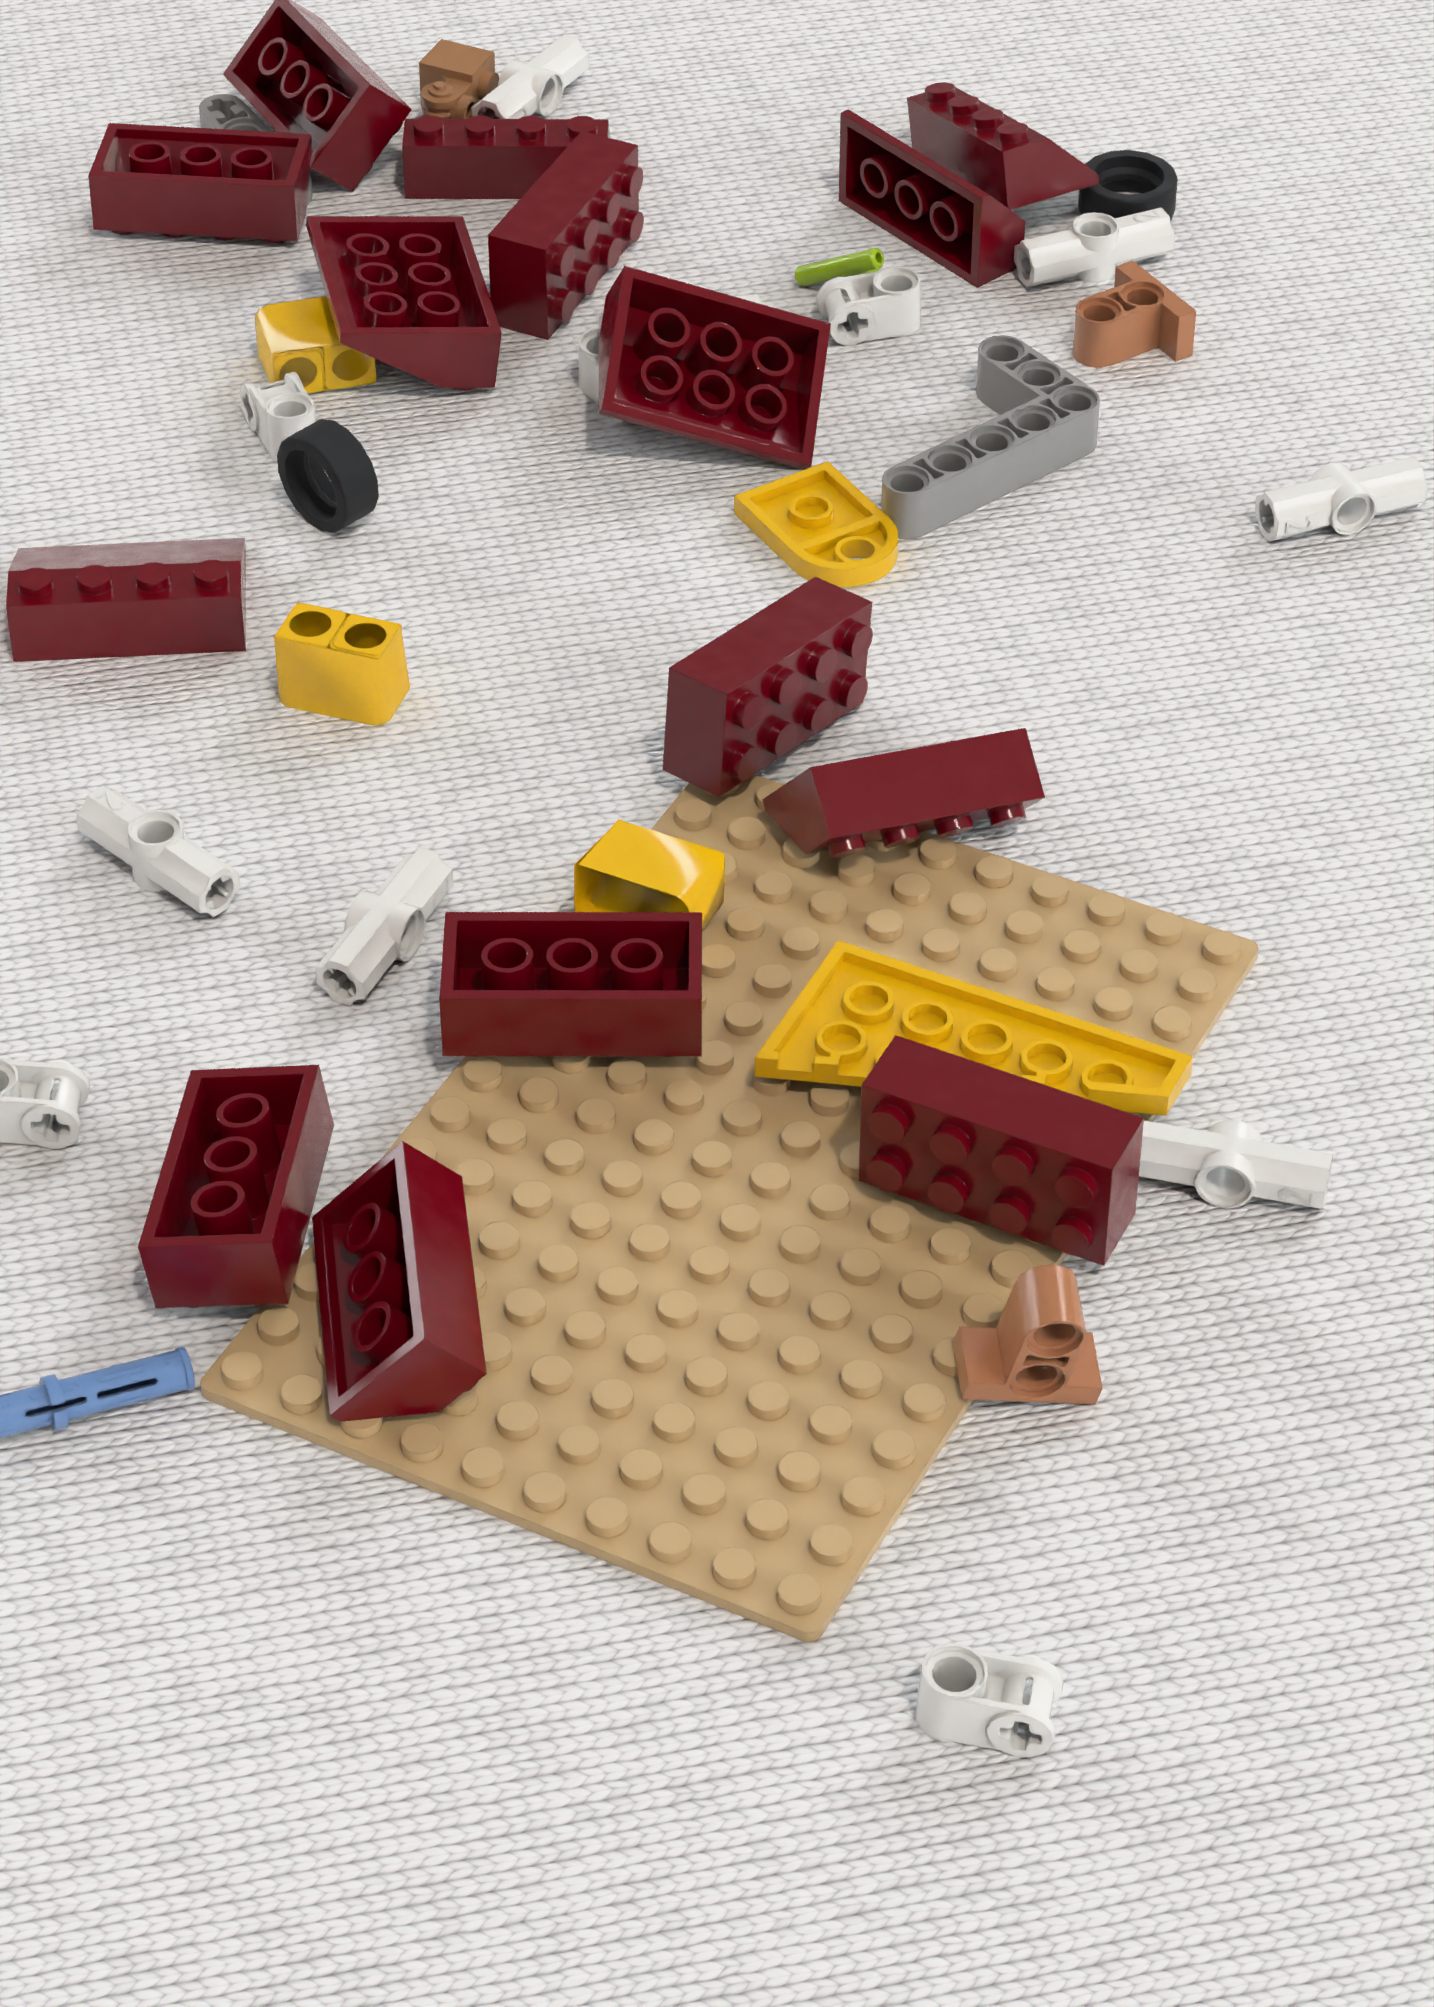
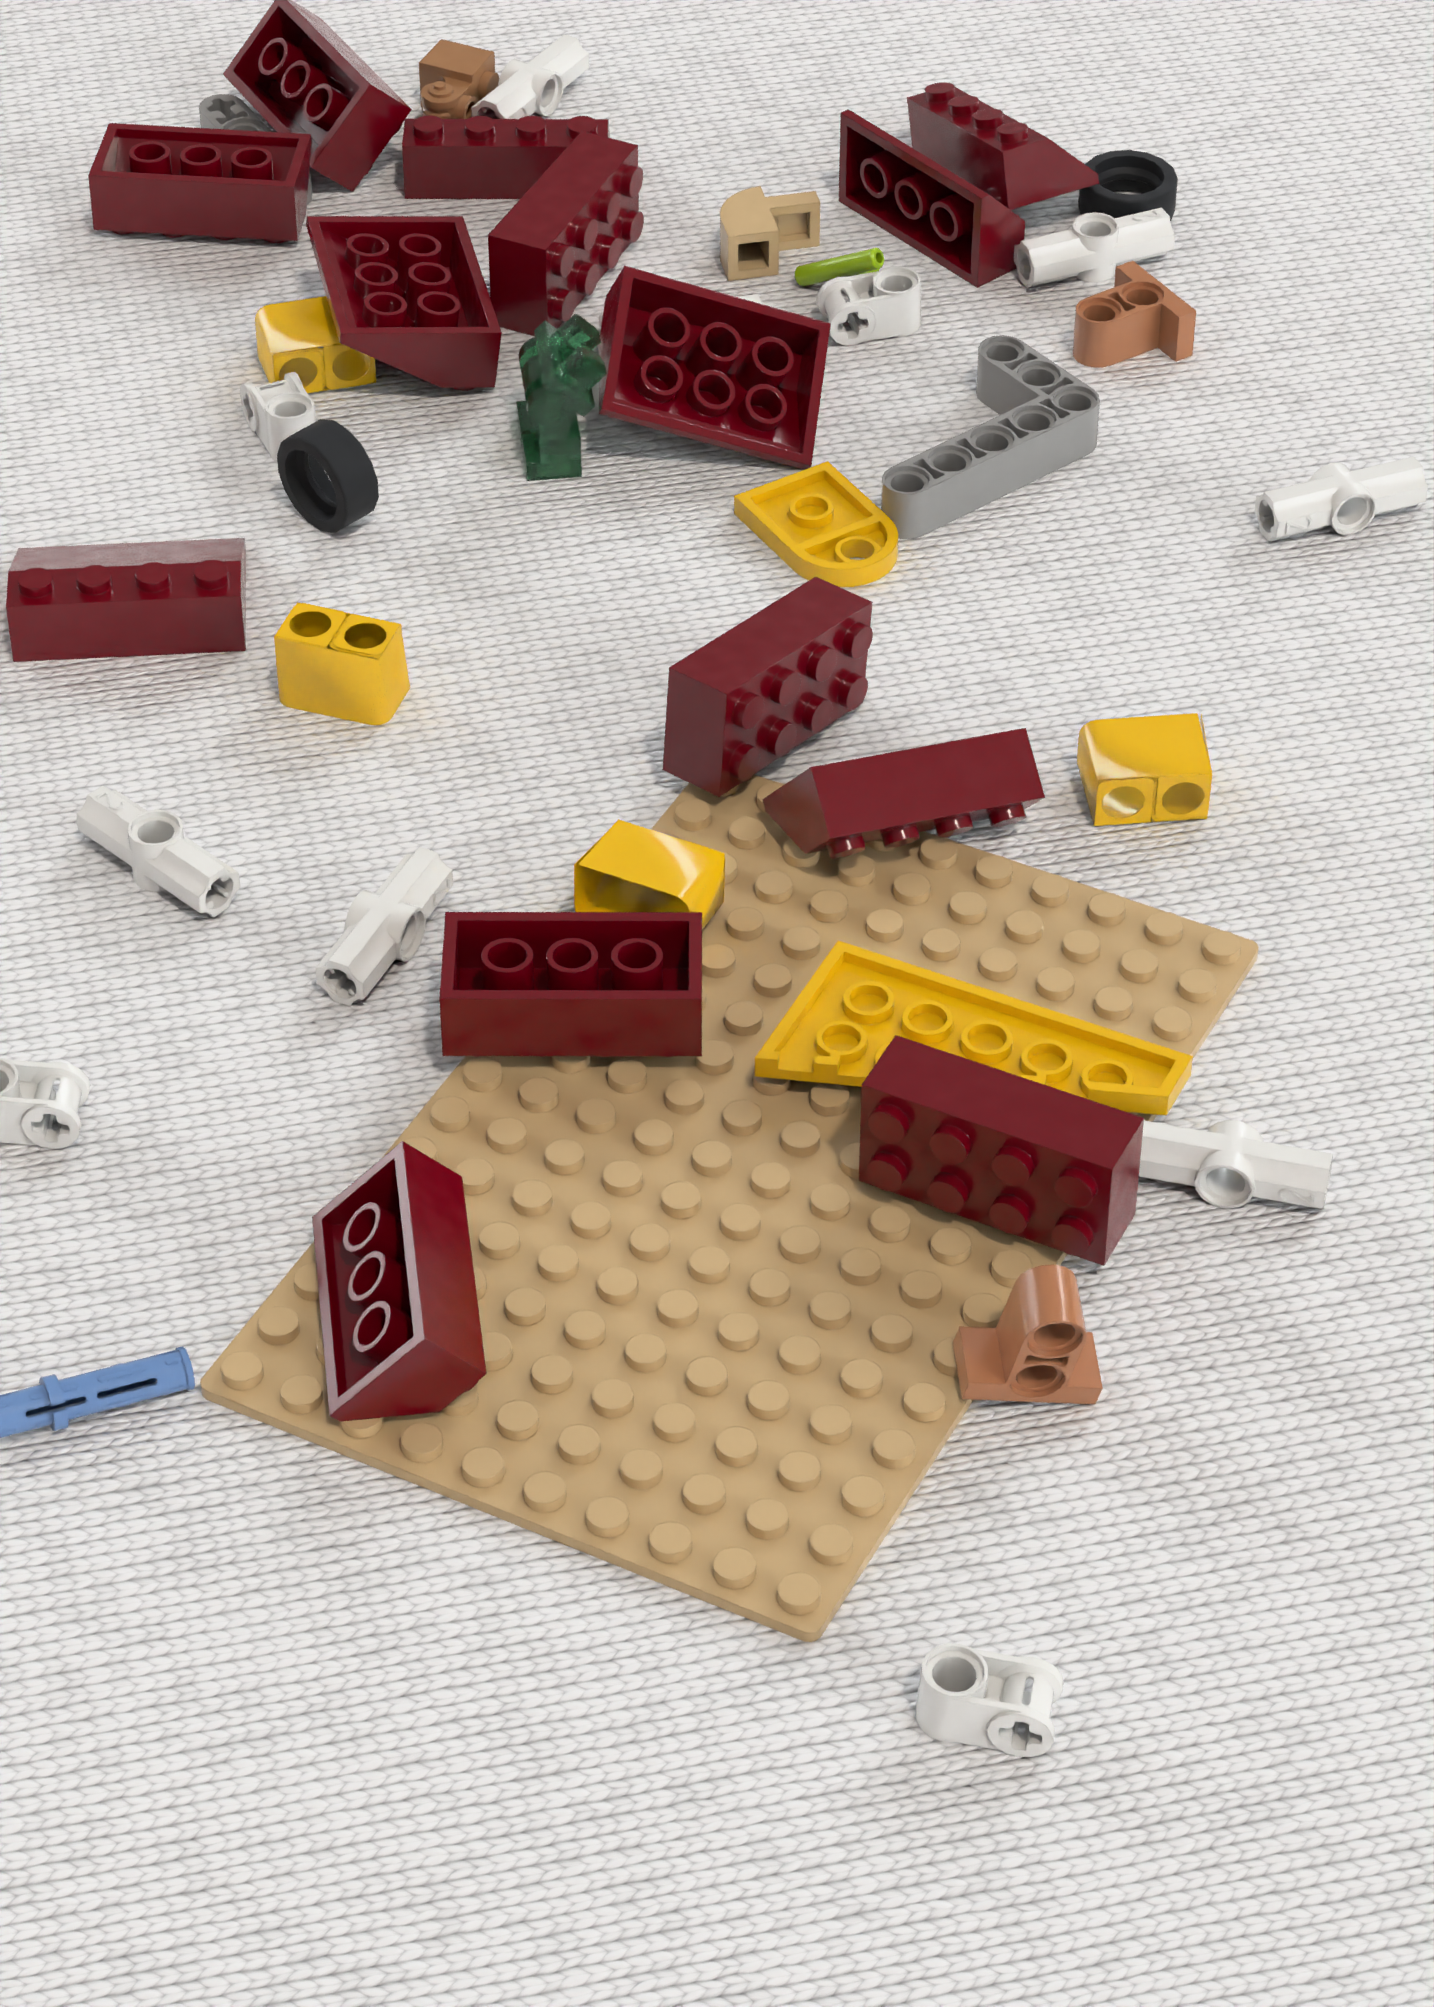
dark red brick [138,1065,334,1308] -> none
none -> clear green hips [516,314,607,481]
none -> tan brick [720,186,820,281]
none -> yellow piece [1077,713,1212,826]

